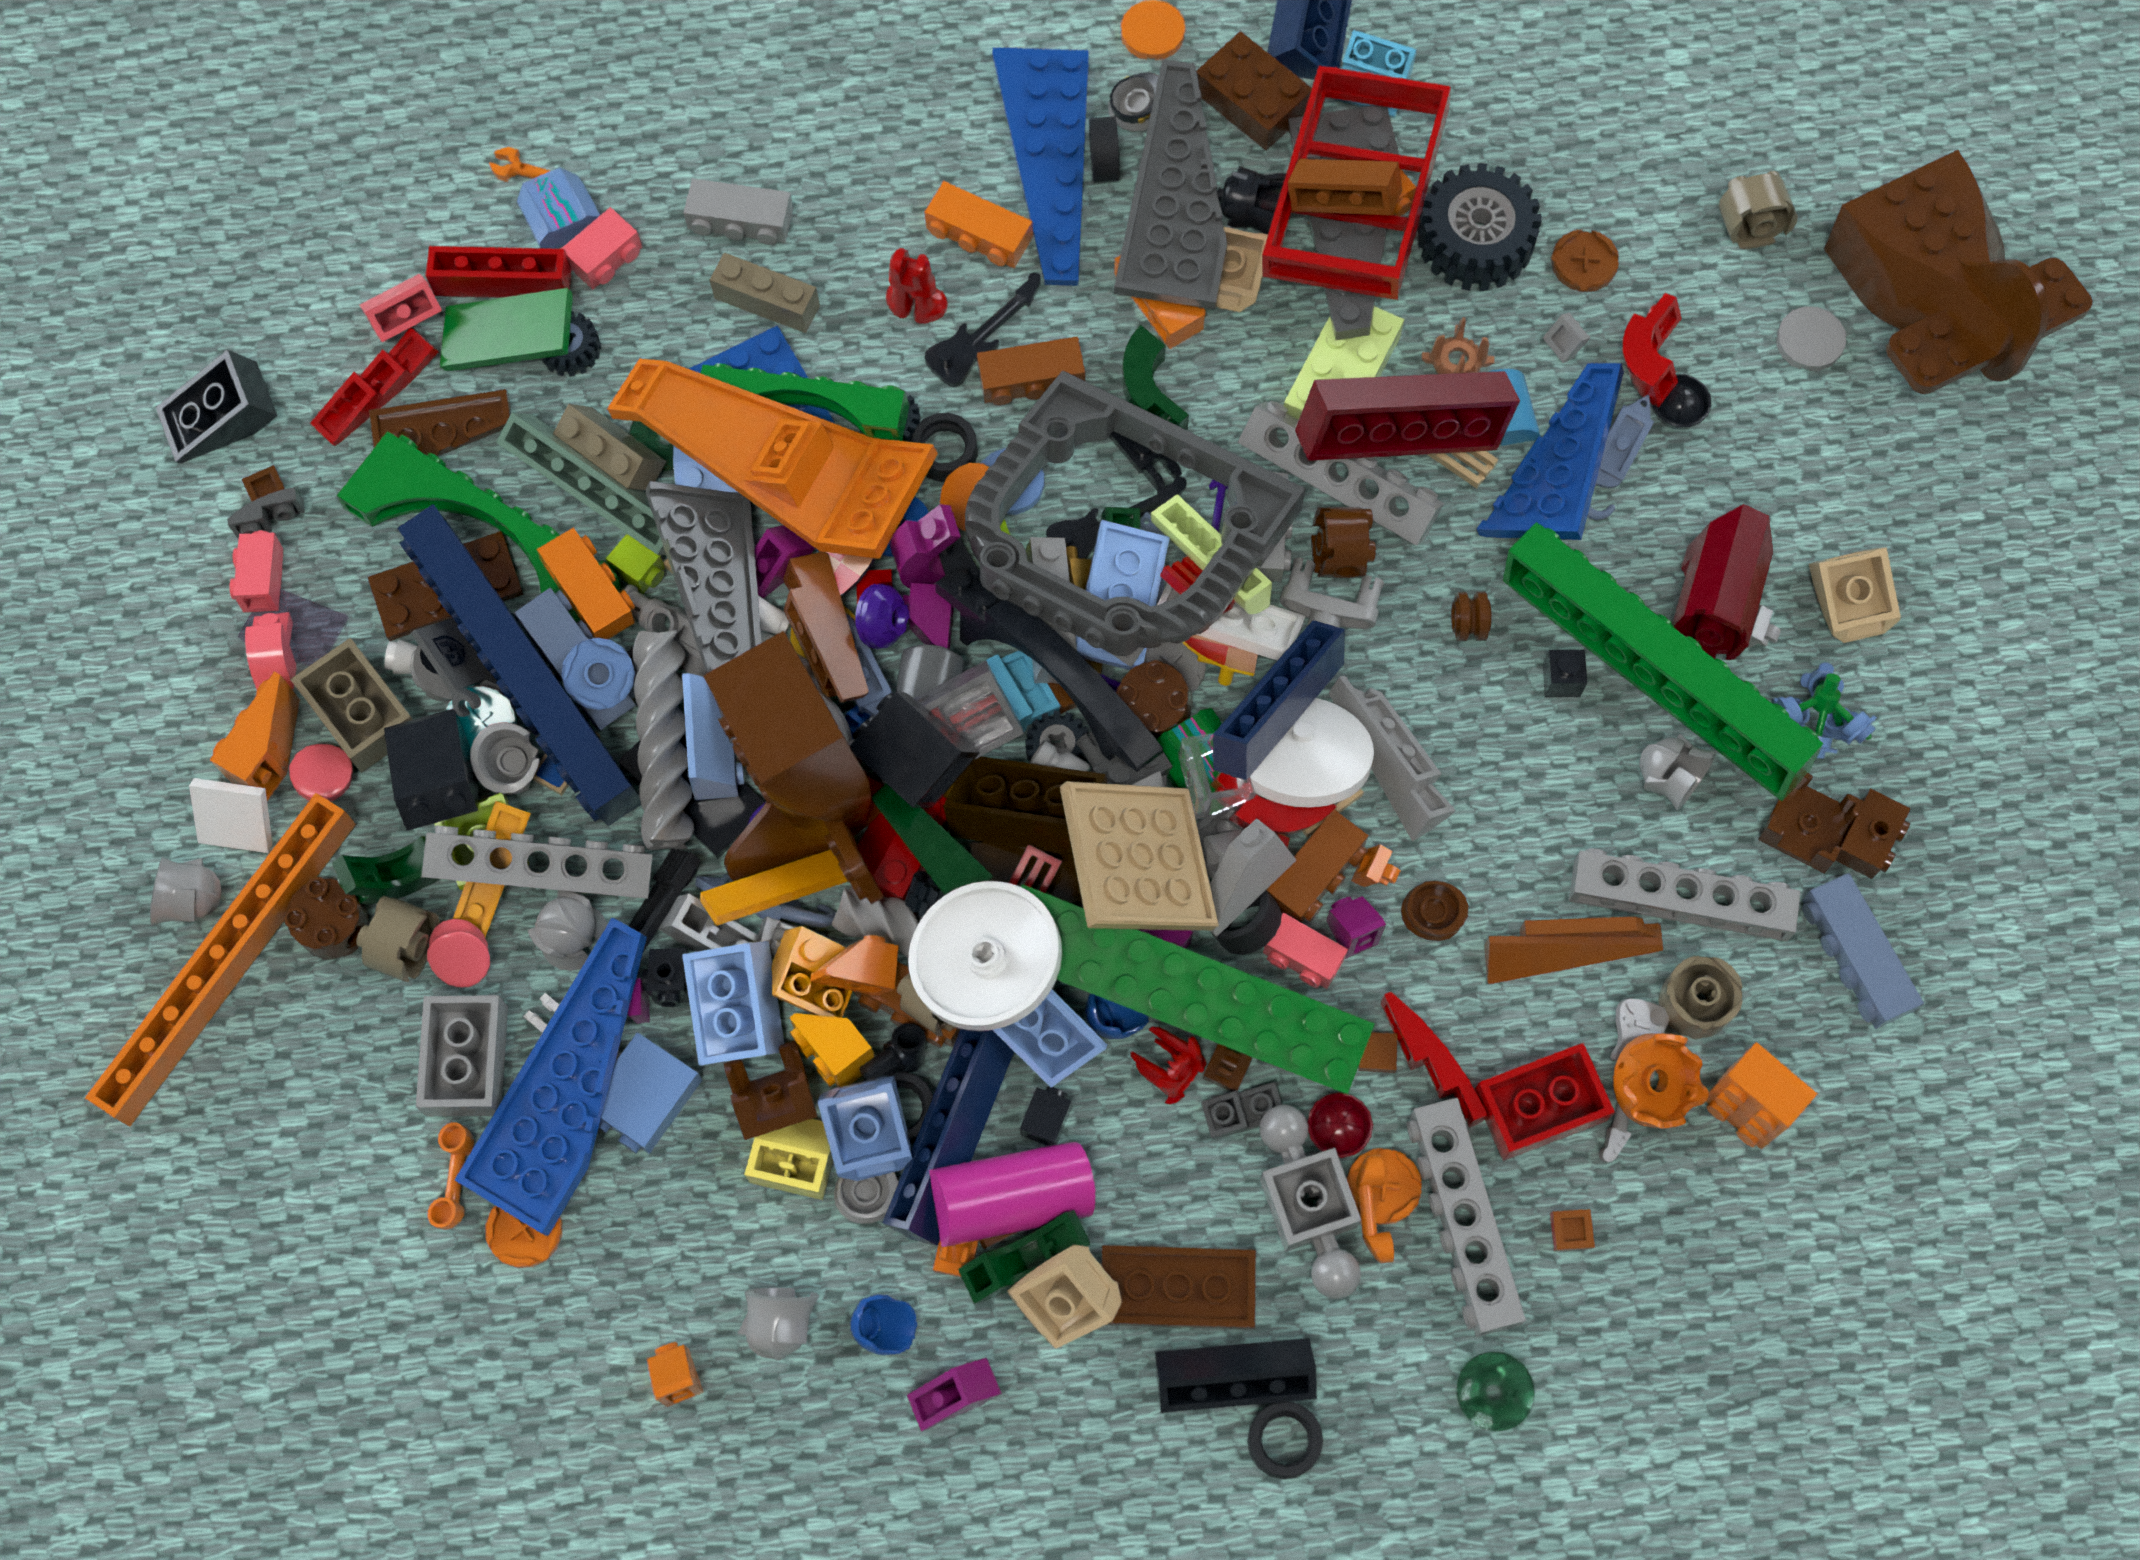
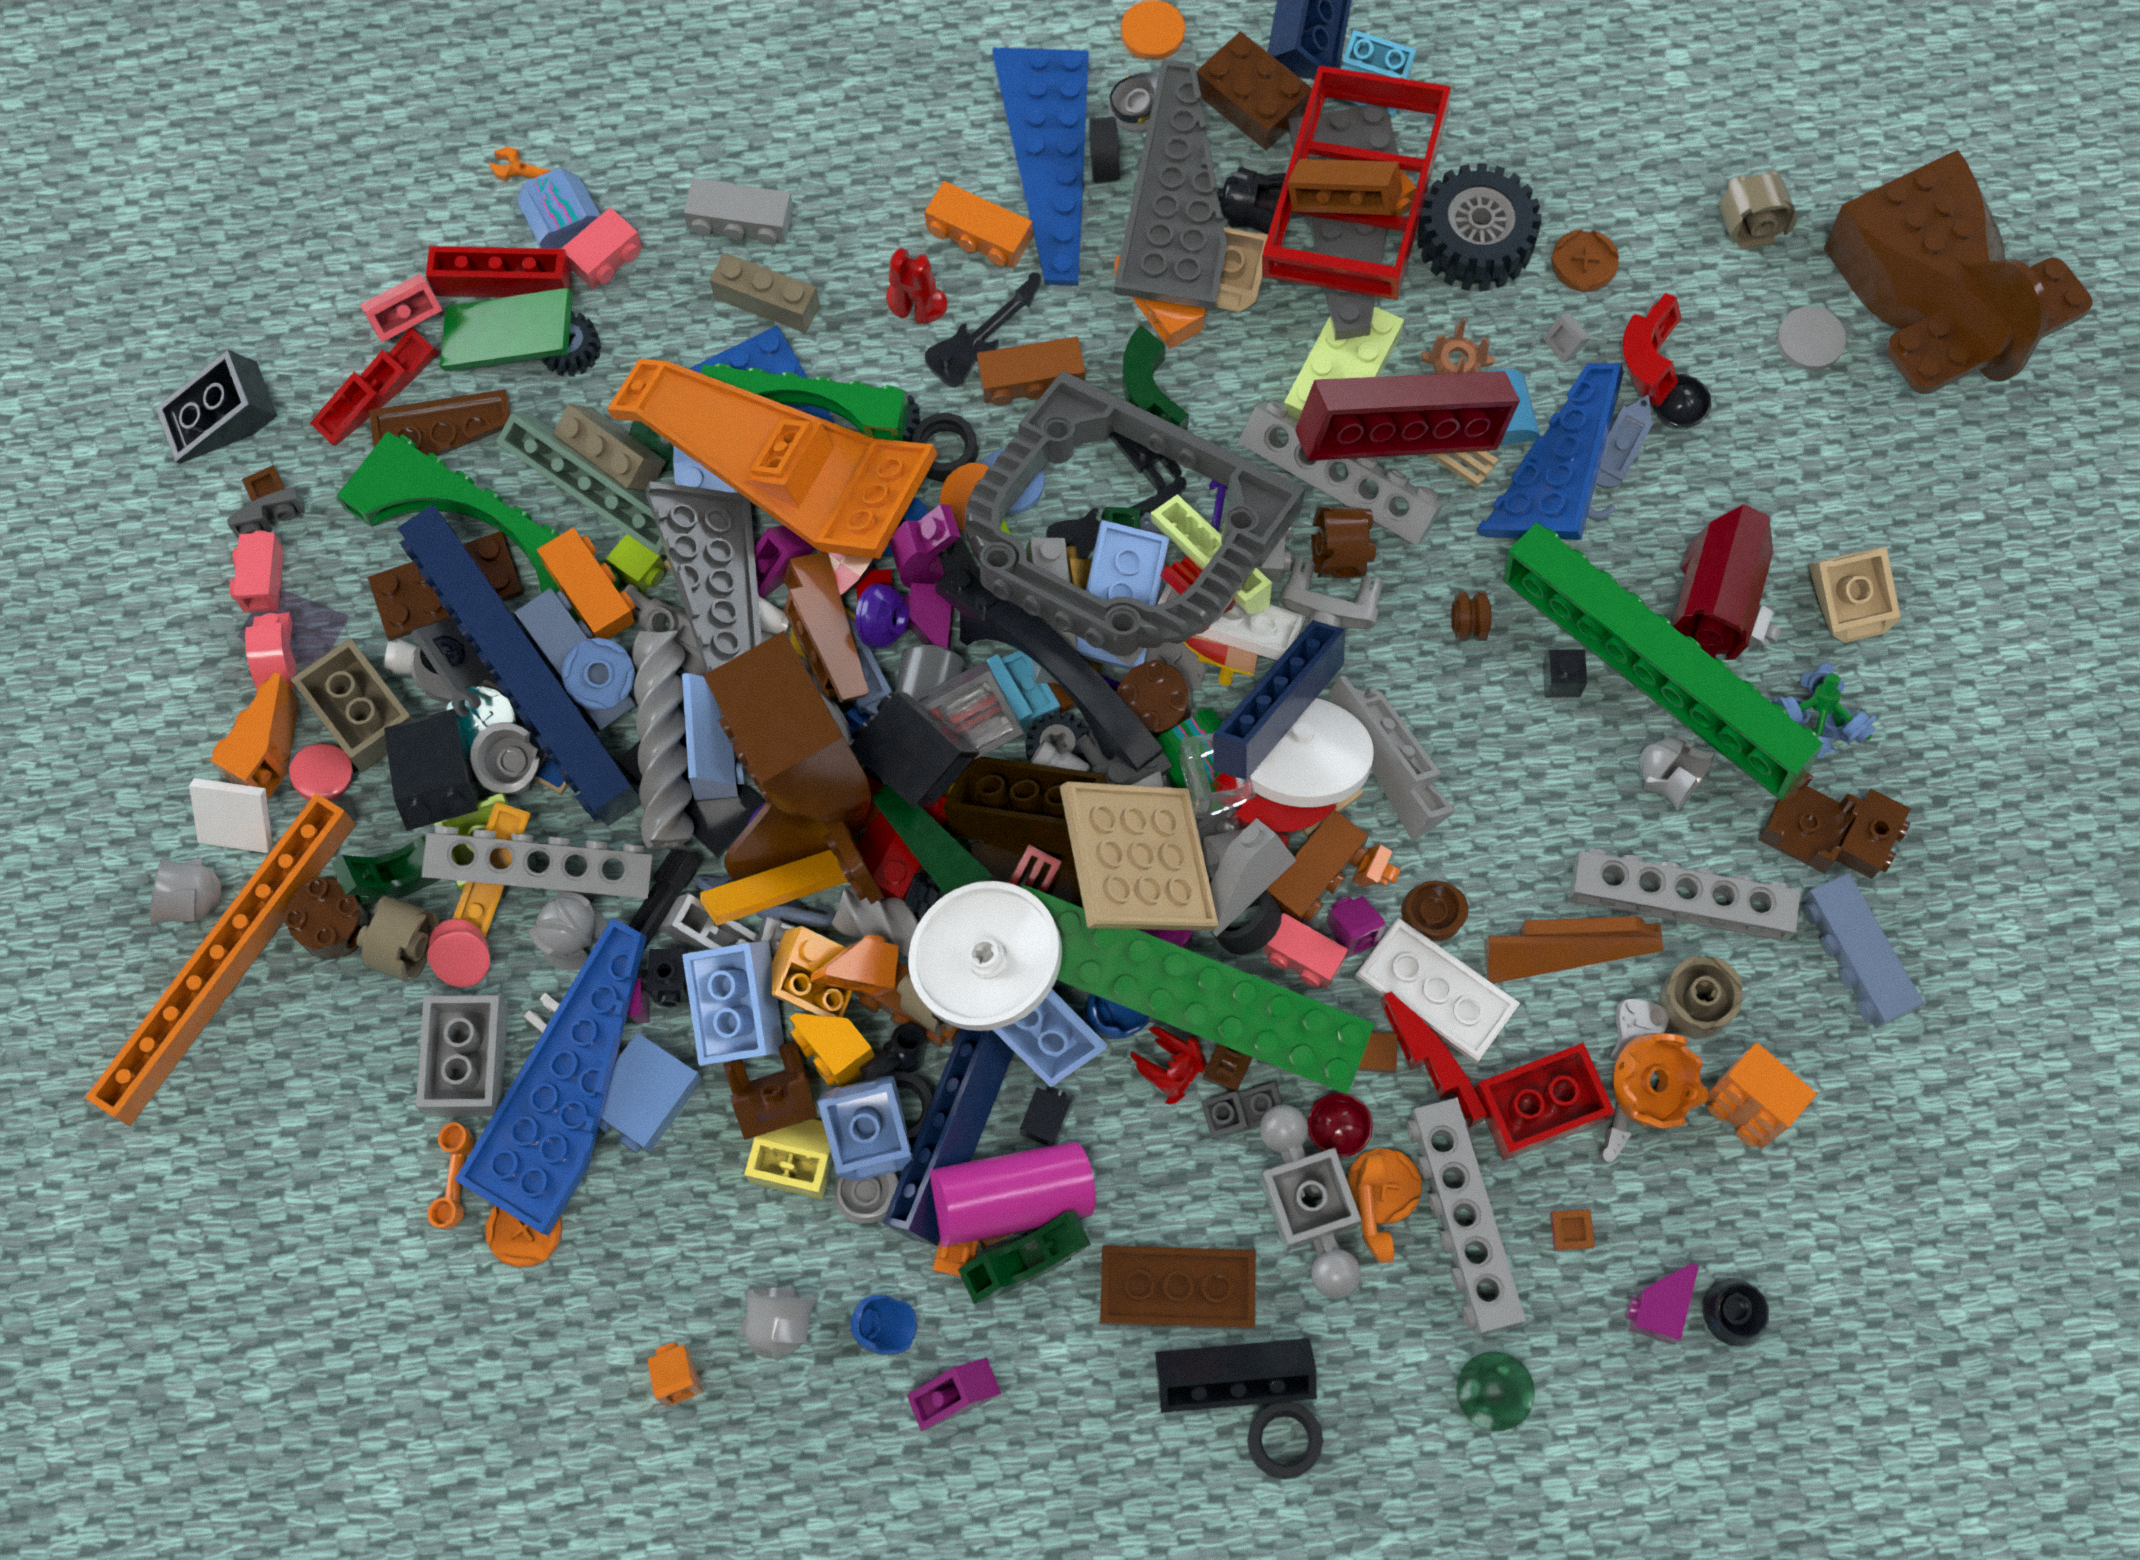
tan slope [1007,1245,1122,1349] -> none
none -> white tile [1355,918,1520,1064]
none -> magenta slope [1625,1263,1699,1345]
none -> black hat [1703,1278,1769,1347]

